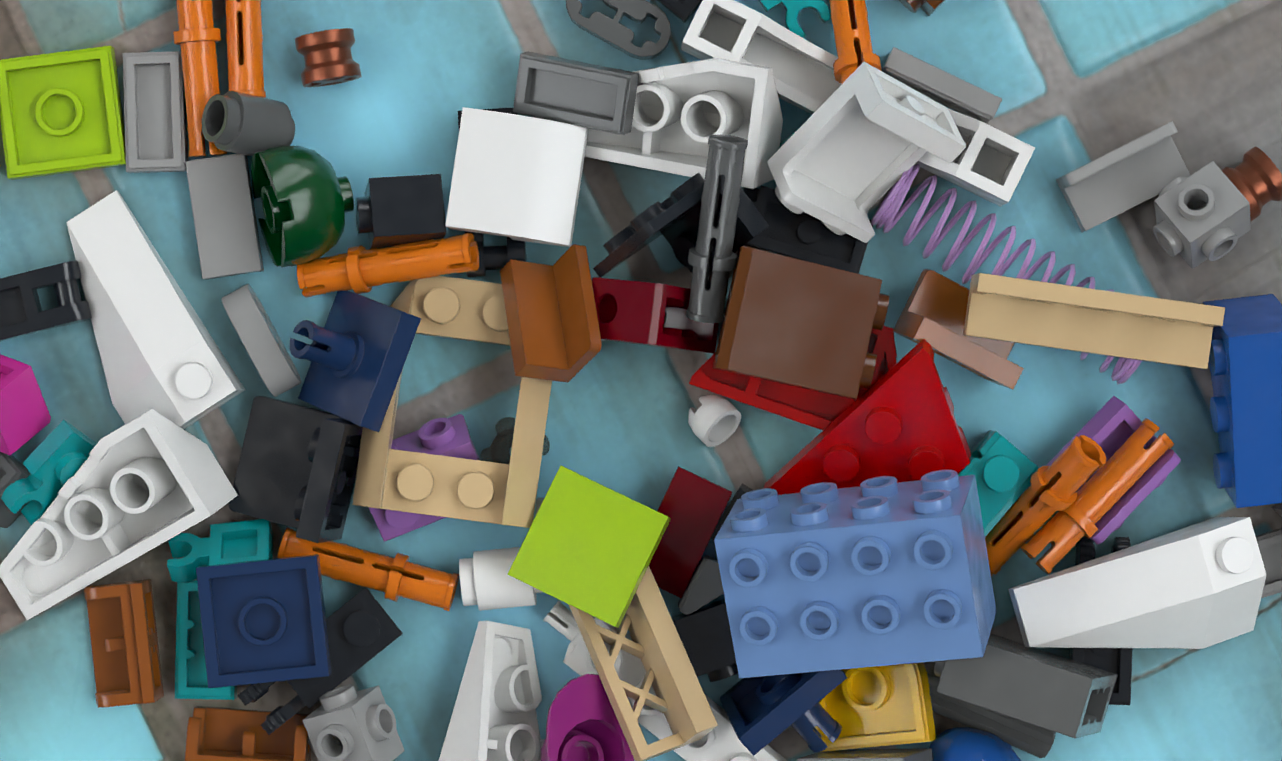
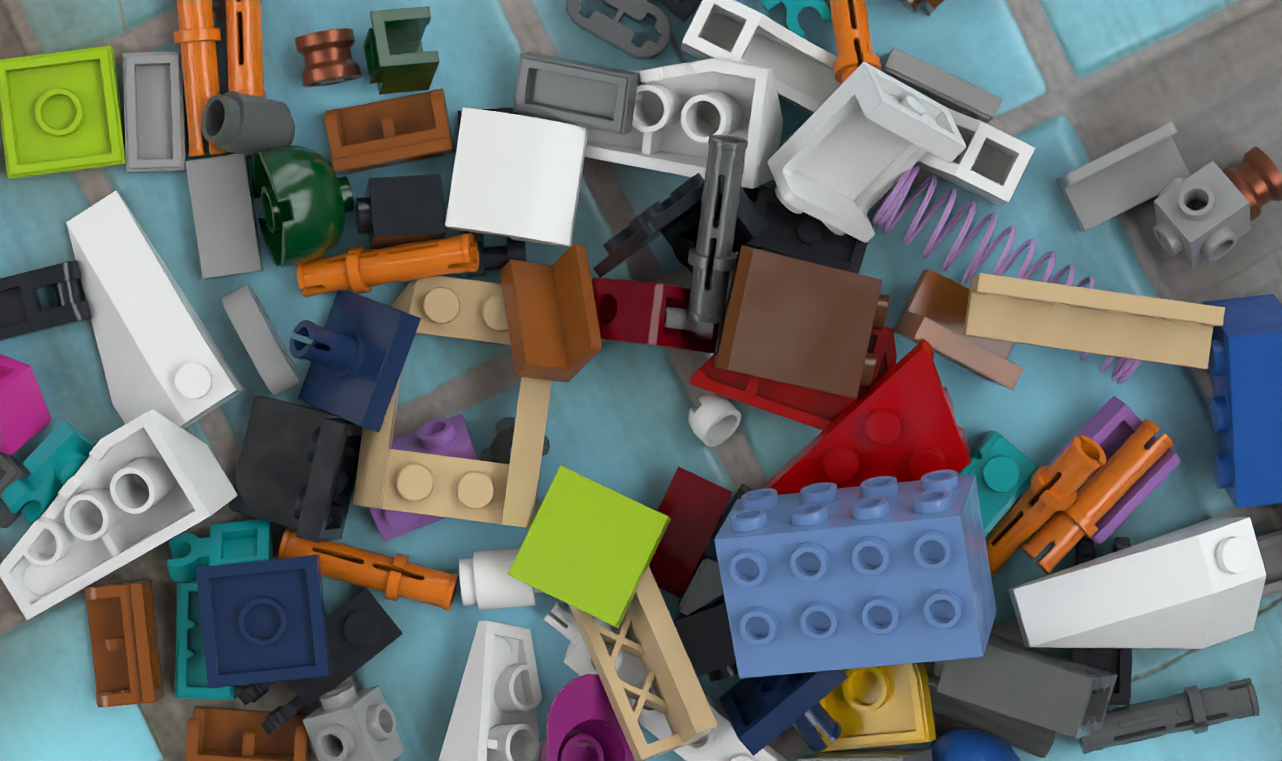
none -> dark orange hinge [324,88,456,176]
none -> dark green window [363,6,440,95]
none -> dark grey pin [1078,678,1259,754]

